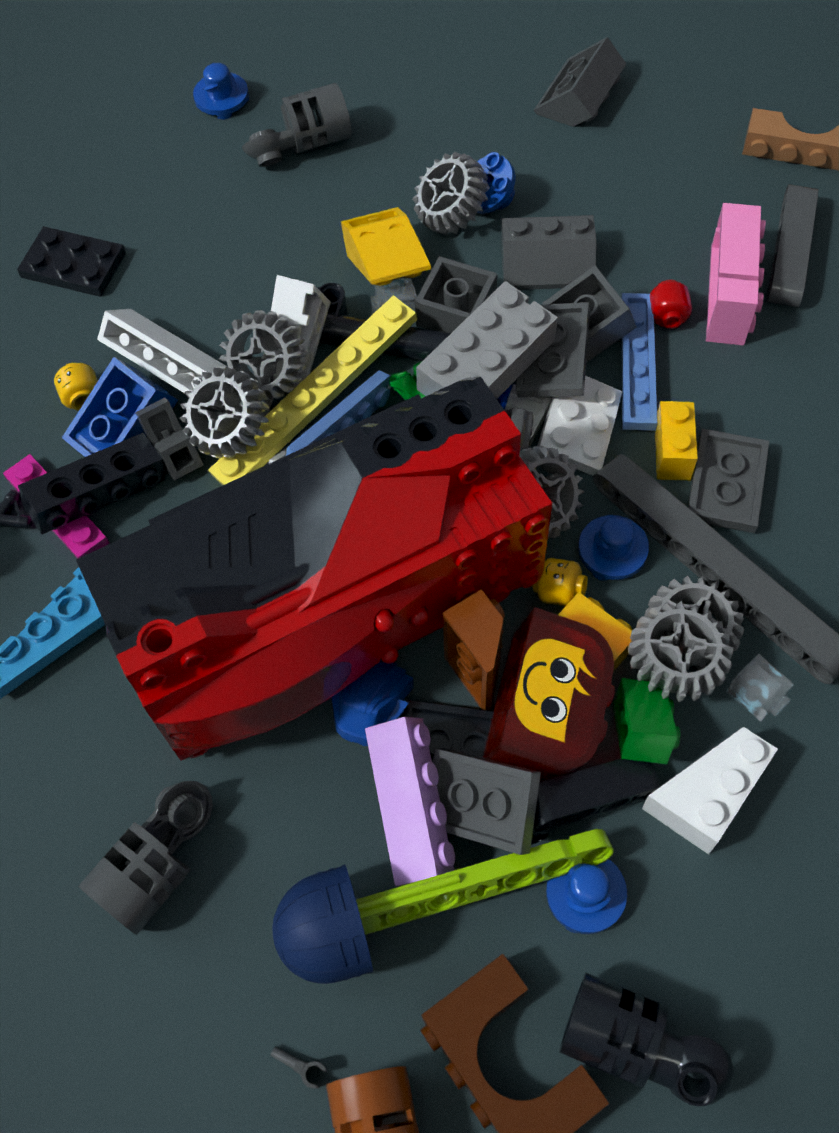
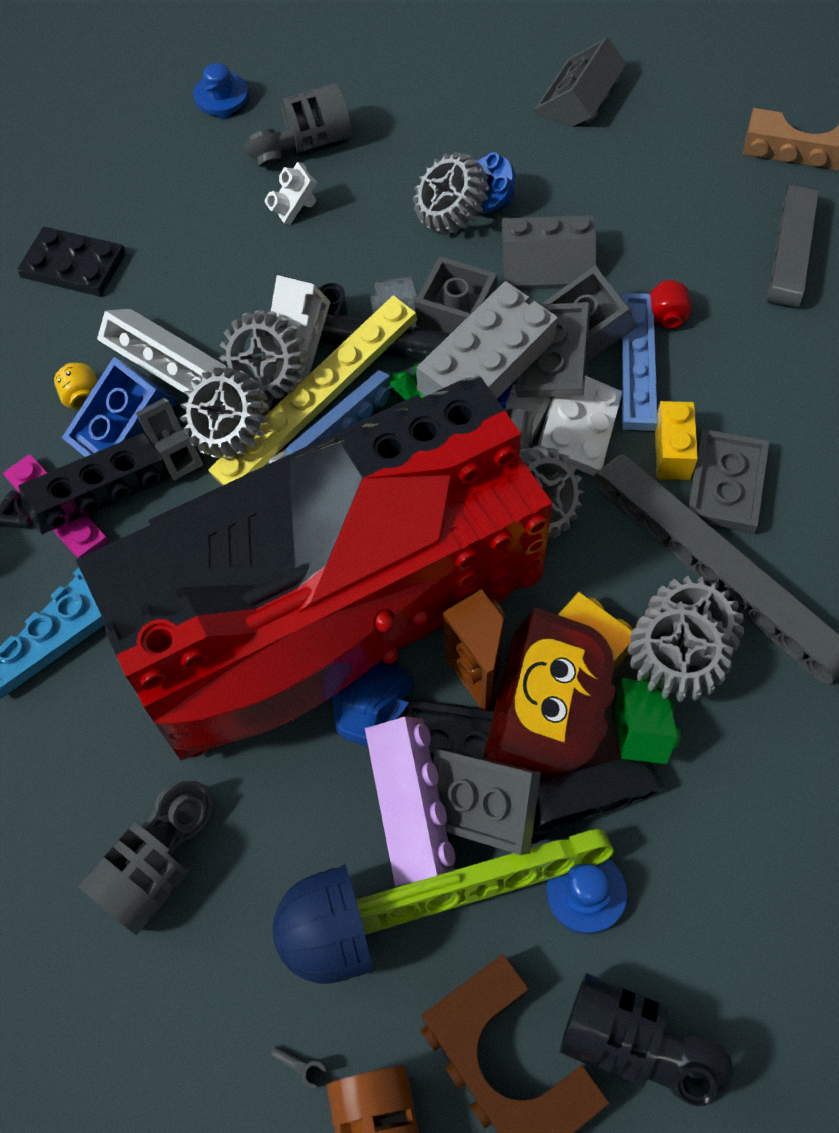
yellow slope [341,207,431,286] -> none
yellow head [532,558,588,606] -> none
blue plate [578,515,649,581] -> none
white wedge [642,727,778,854] -> none
bright pink piece [706,203,766,345] -> none
clear brick [727,654,794,722] -> none
none -> white hips [265,162,317,225]

